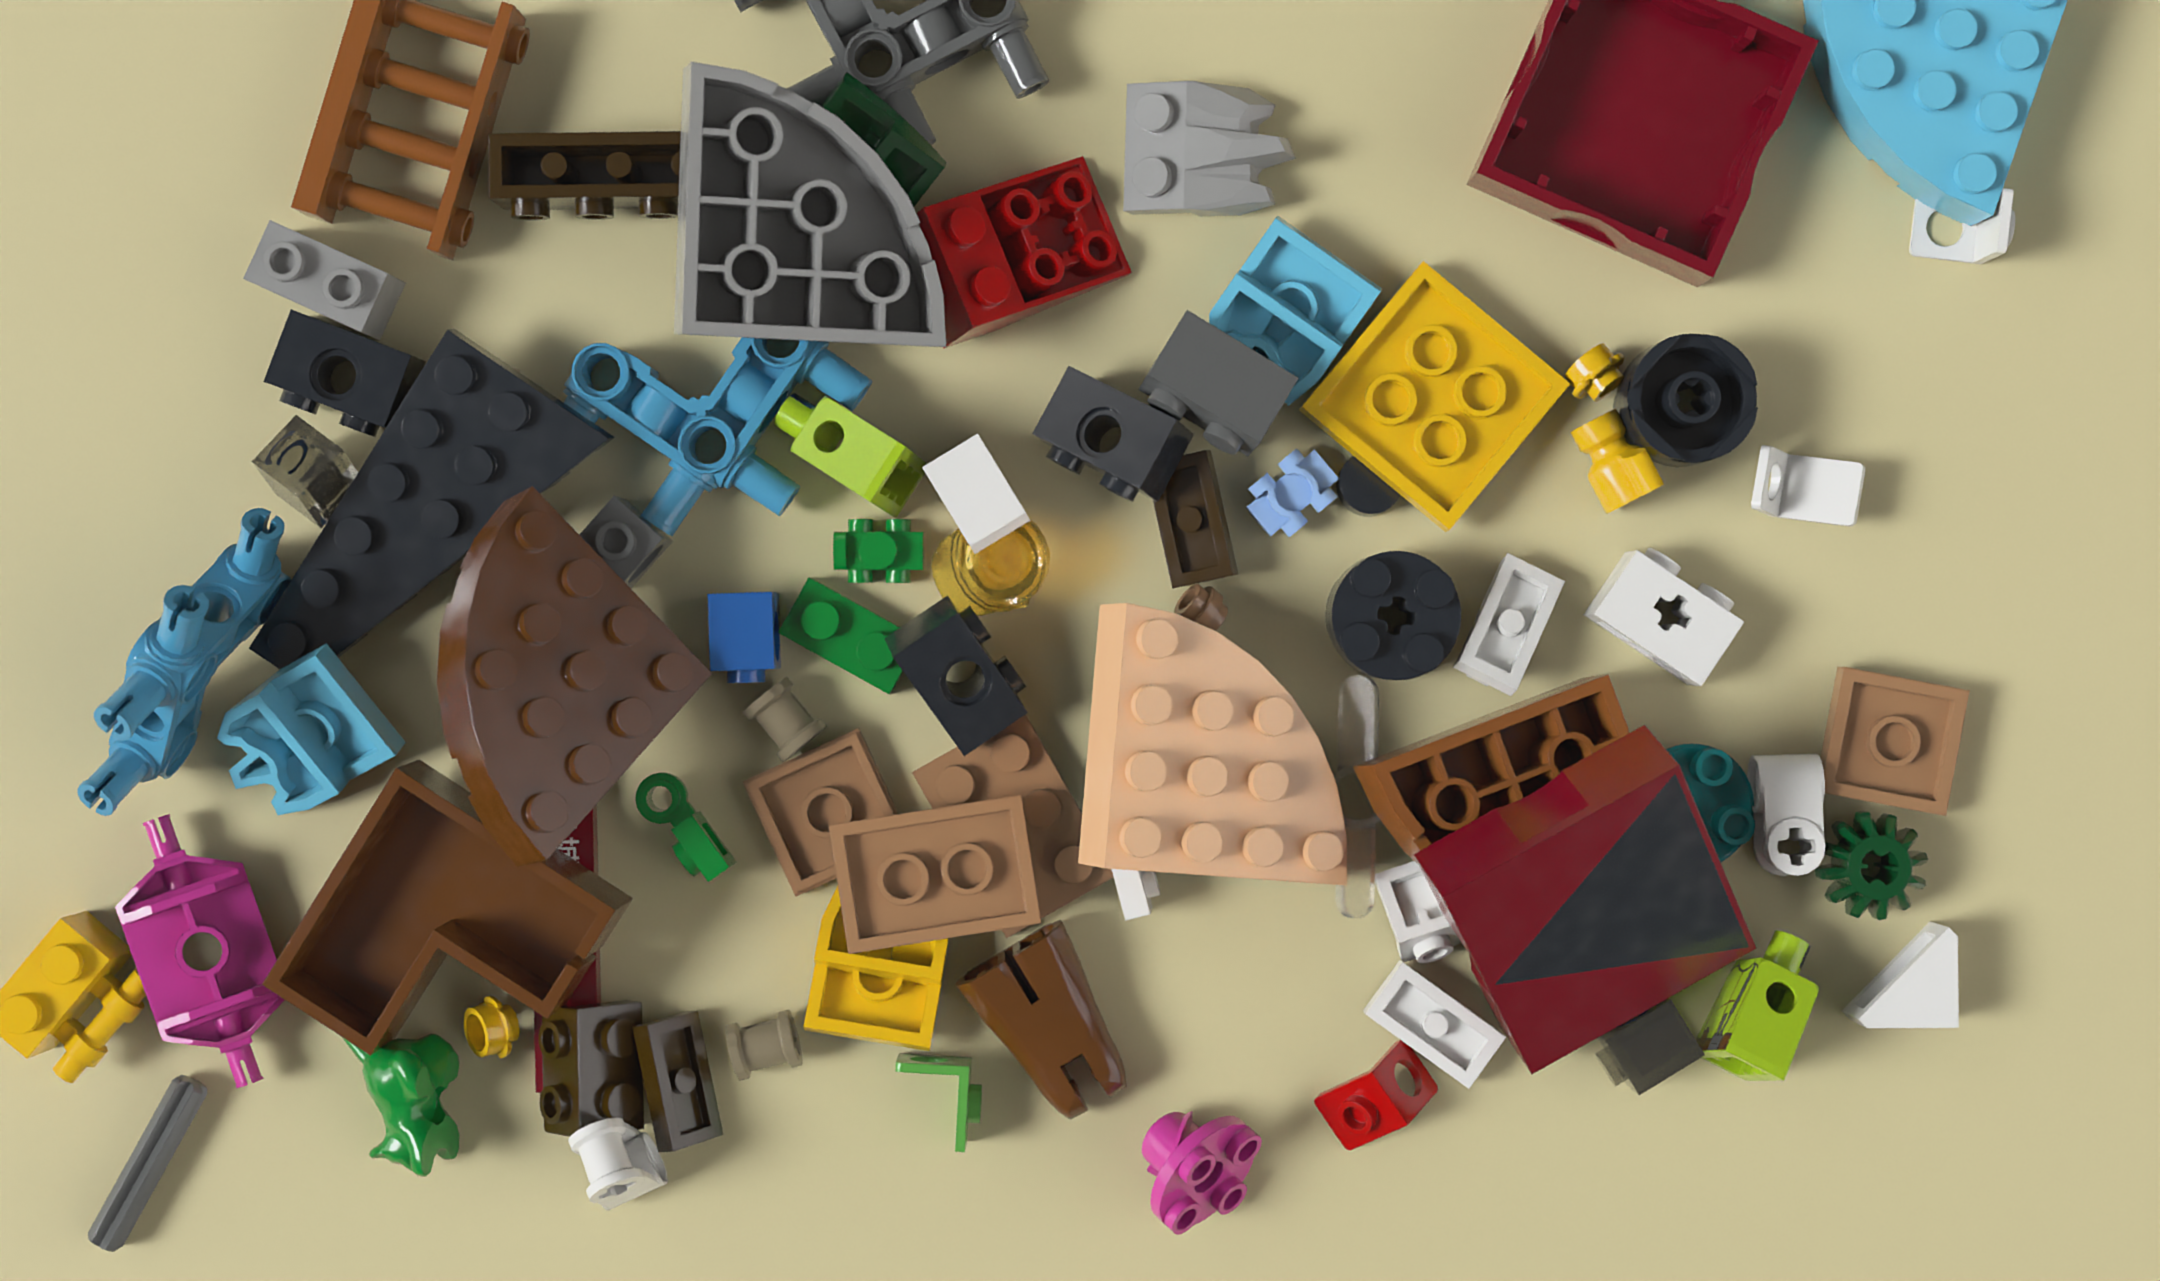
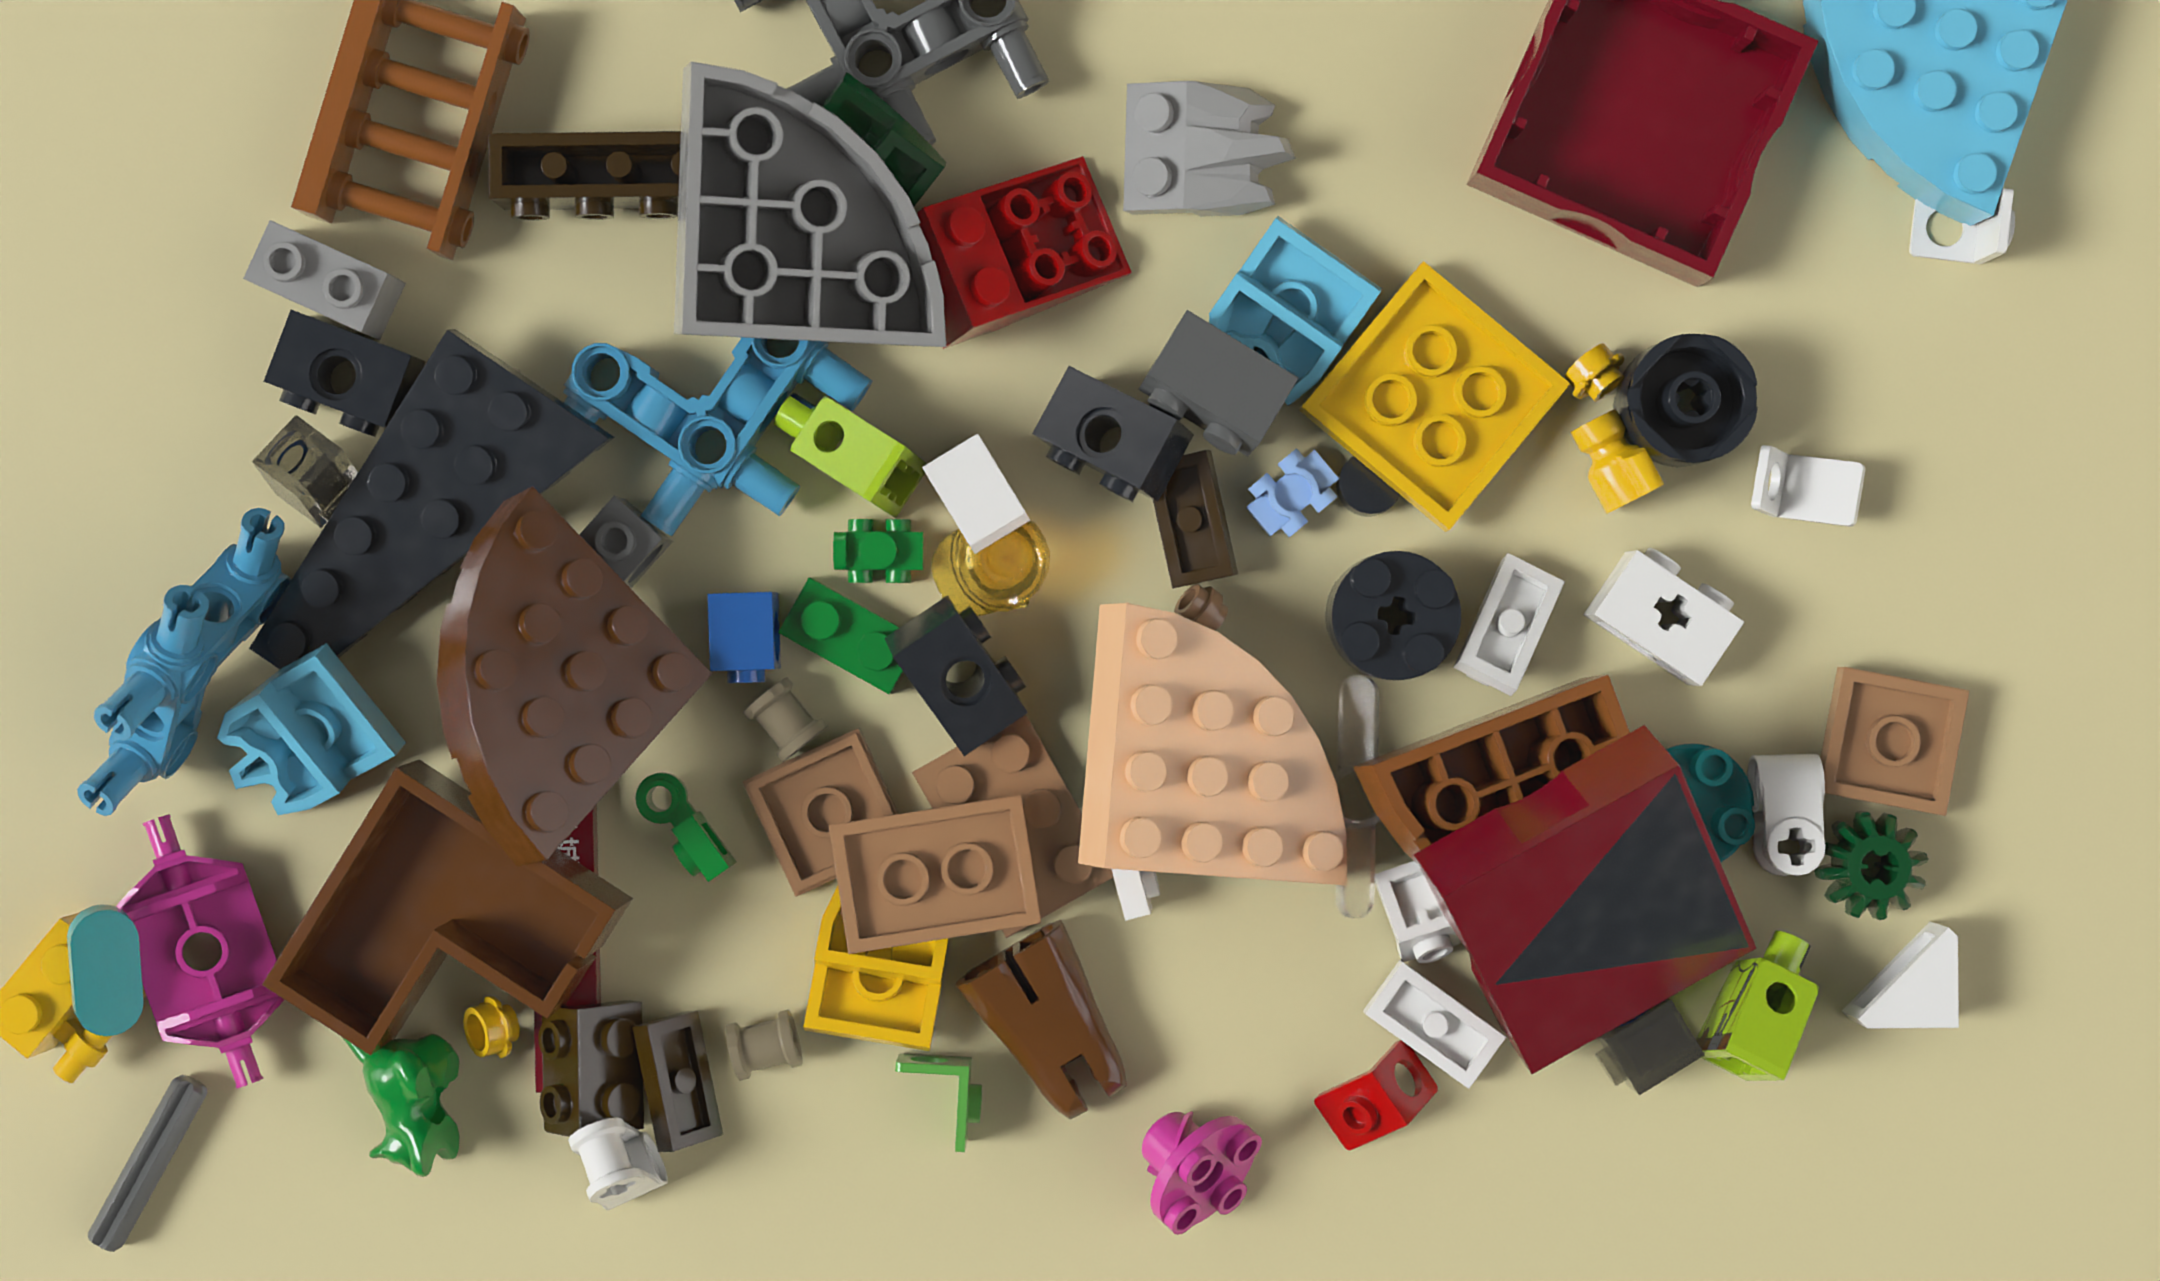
none -> teal tile [67,904,144,1036]

